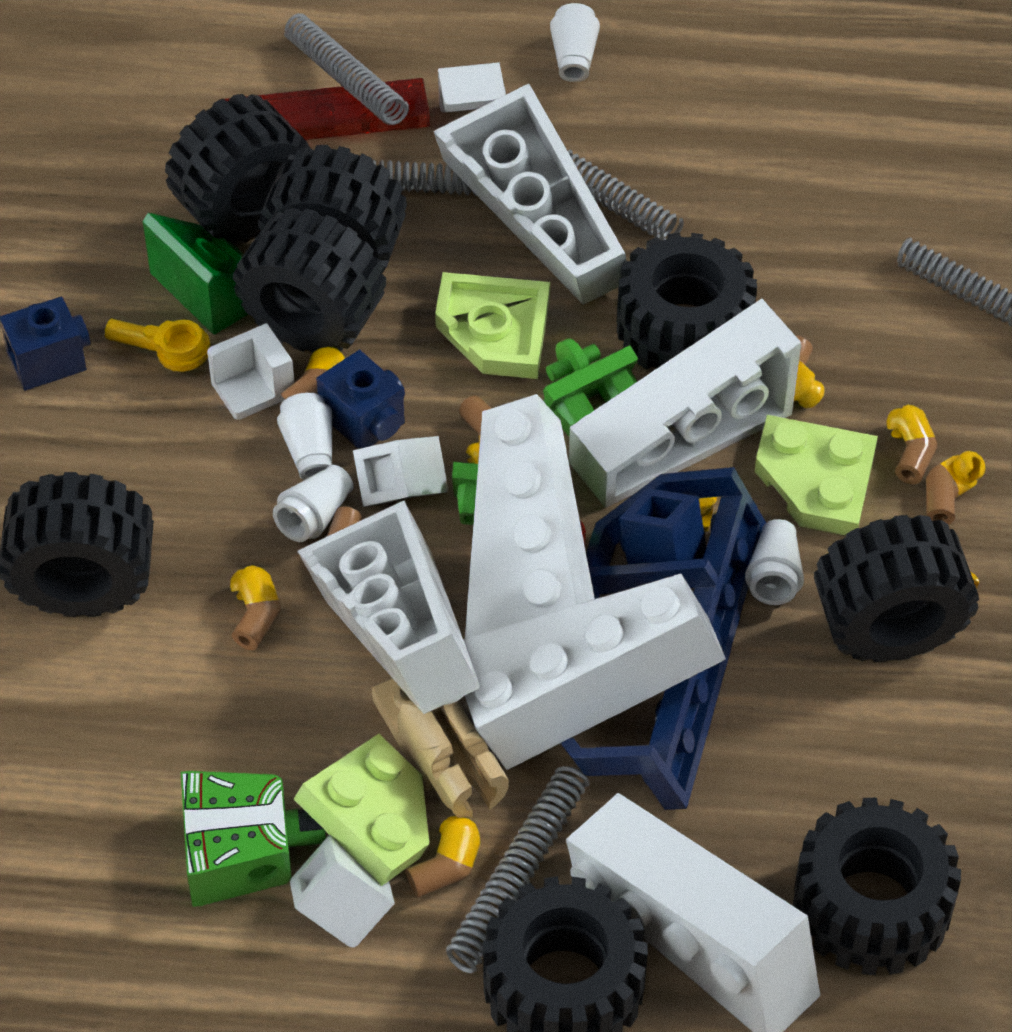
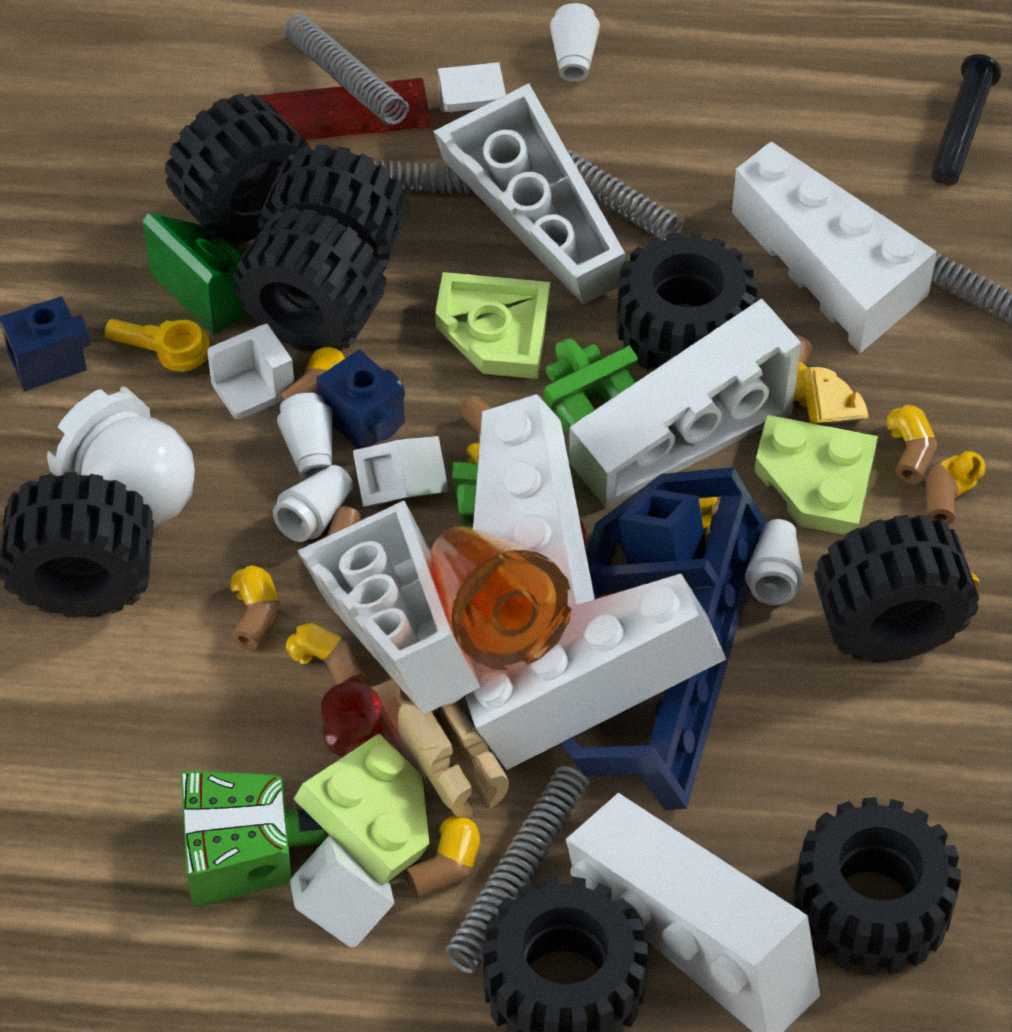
none -> white tile [47,387,195,529]
none -> arm [286,623,367,694]
none -> clear red wheel [321,681,383,757]
none -> clear orange cone [430,526,572,670]
none -> white wedge [732,142,937,354]
none -> yellow tile [802,367,869,425]
none -> black axle [931,54,1002,186]

